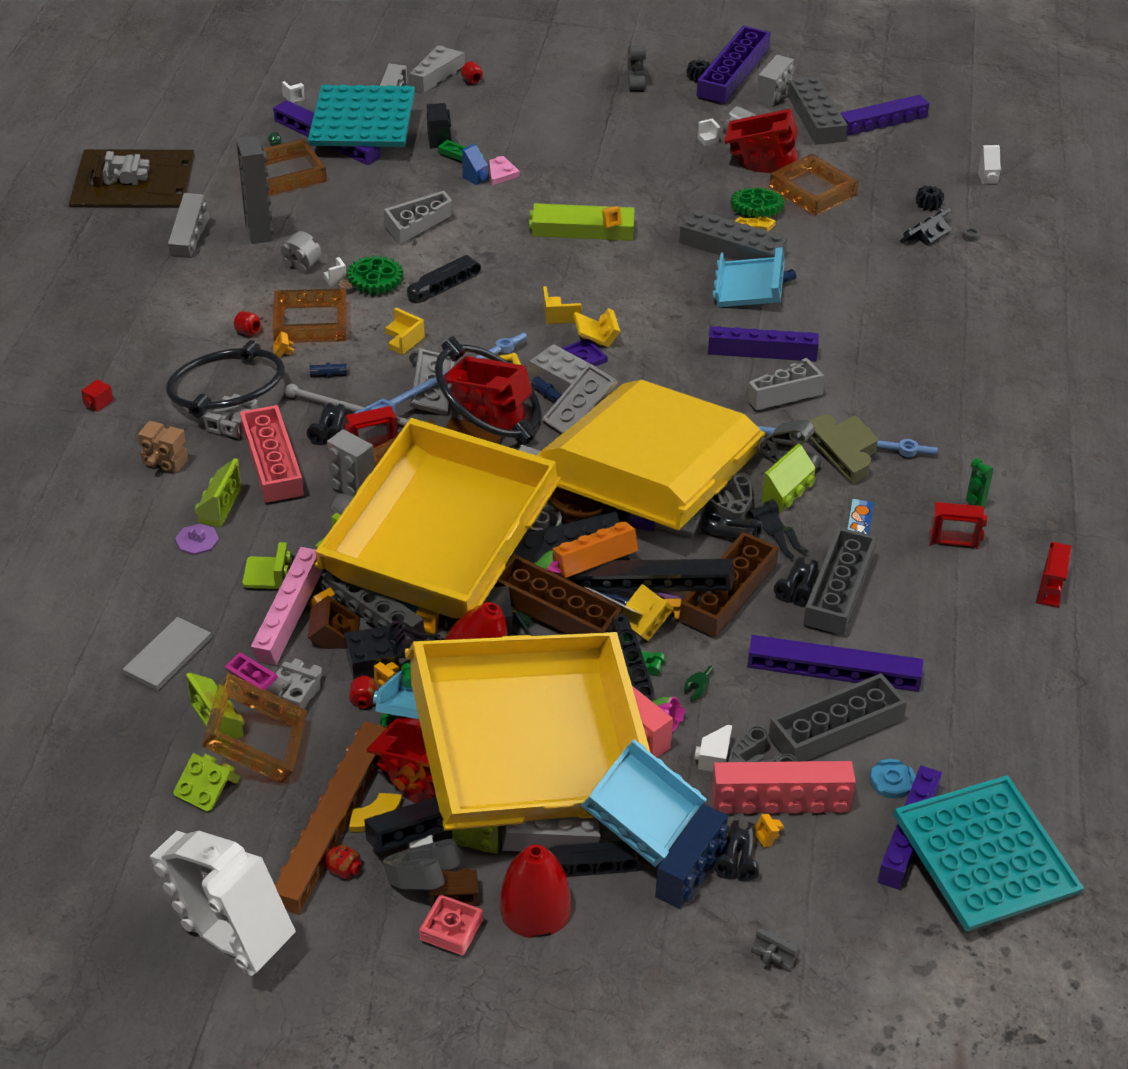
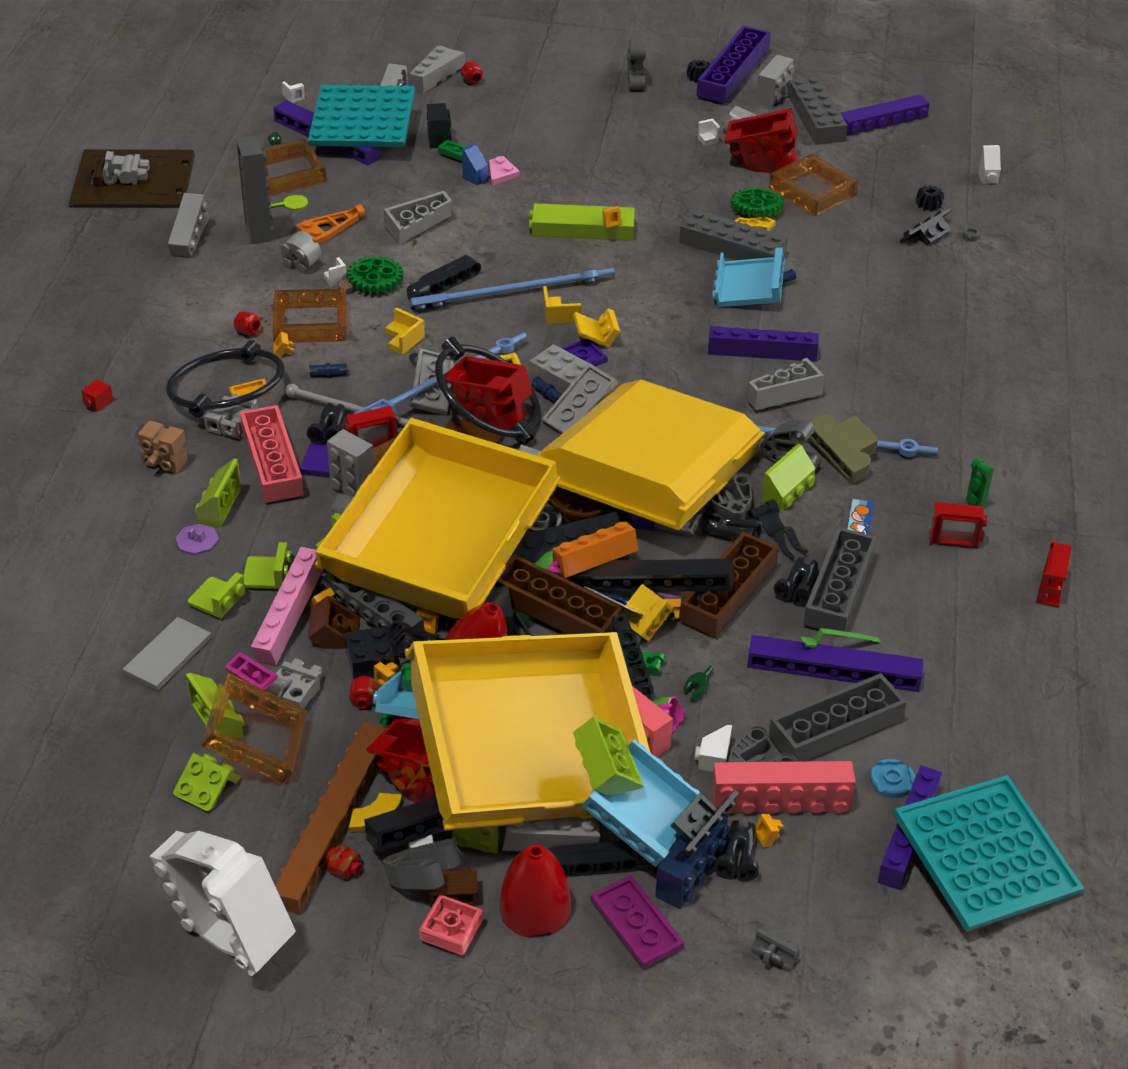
none -> lime bracket [188,572,245,619]
none -> light orange tile [228,379,270,397]
none -> lime piece [269,195,308,210]
none -> orange plate [296,204,365,244]
none -> dark purple tile [300,444,330,477]
none -> medium blue bar [409,268,615,310]
none -> lime slope [573,716,644,796]
none -> magenta plate [590,875,685,969]
none -> black bracket [670,790,739,861]
none -> bright green piece [799,628,882,648]

